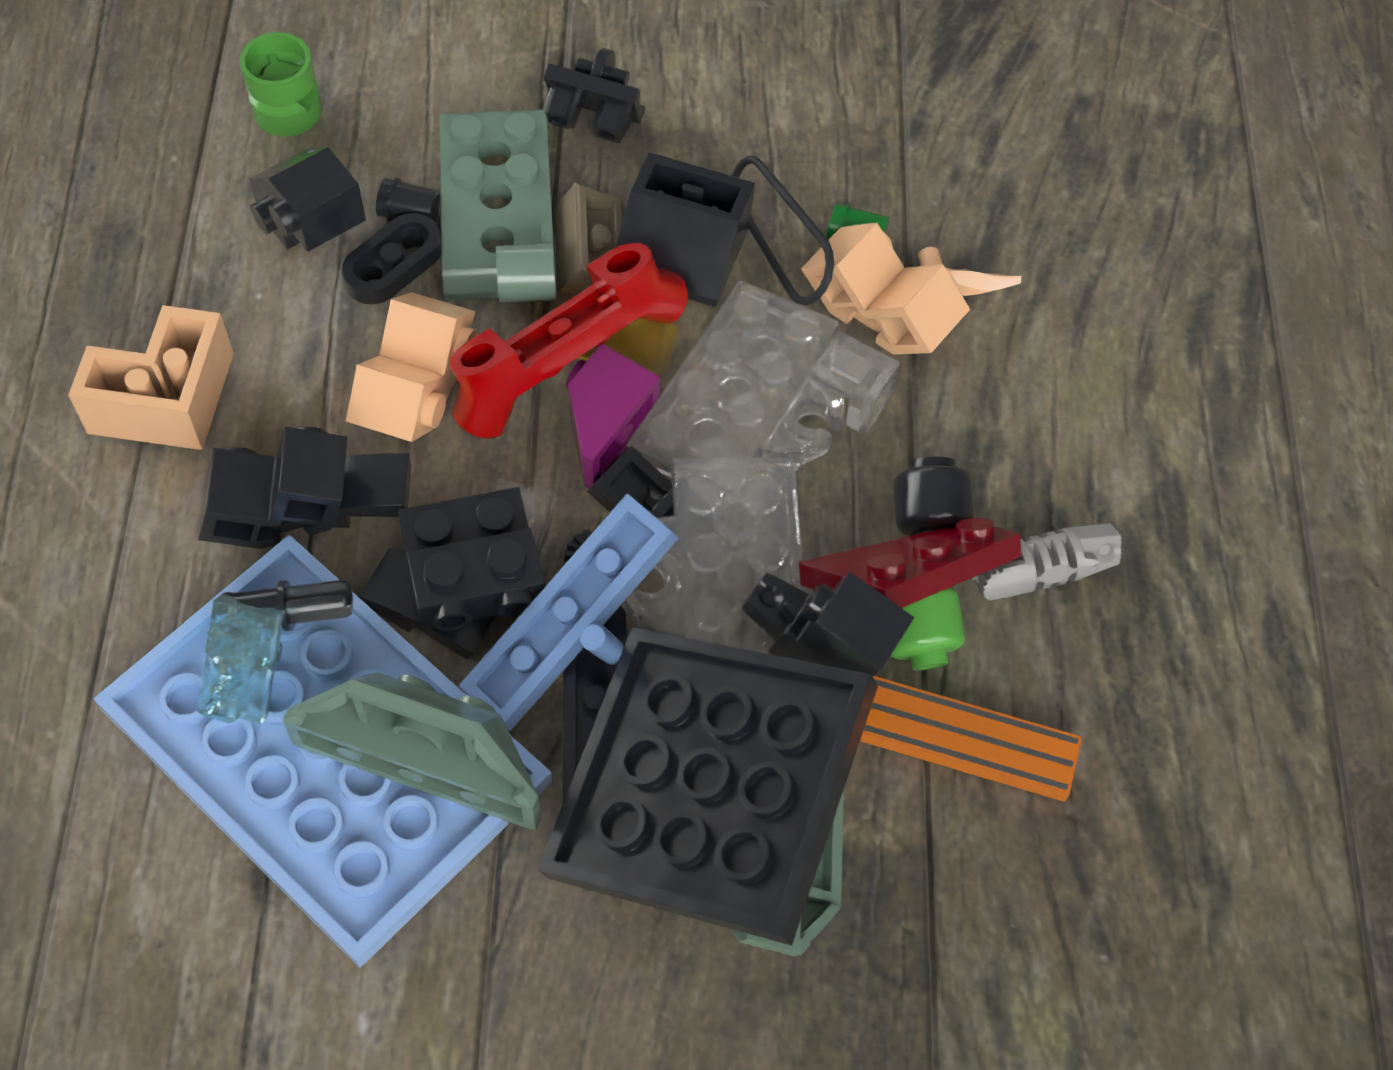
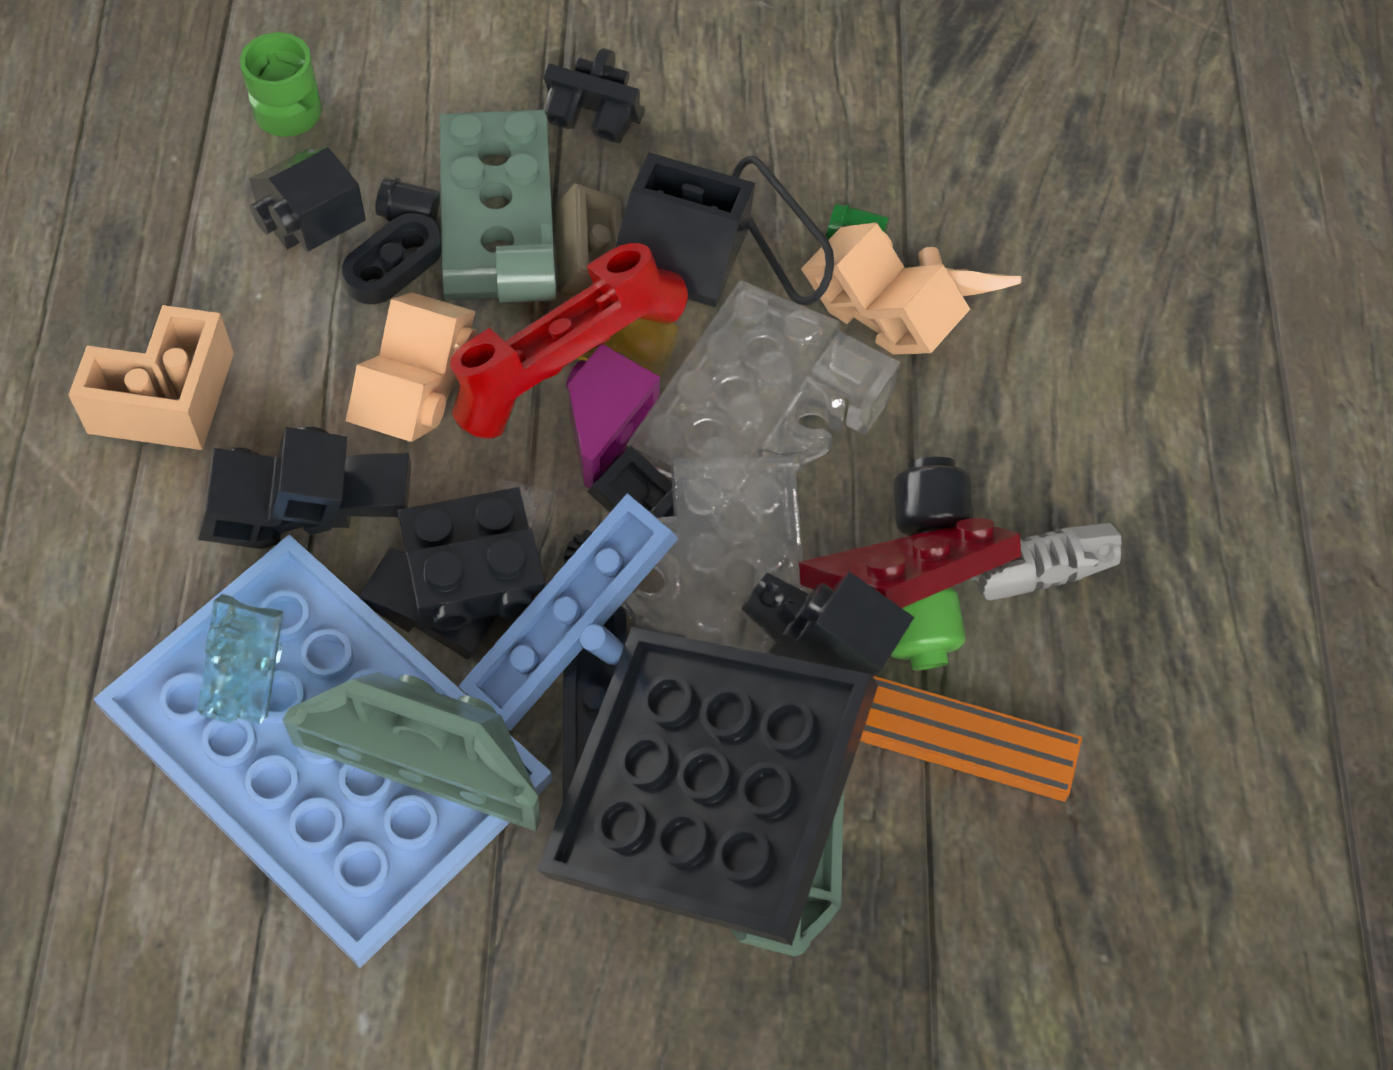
black axle [220,580,353,633] -> none

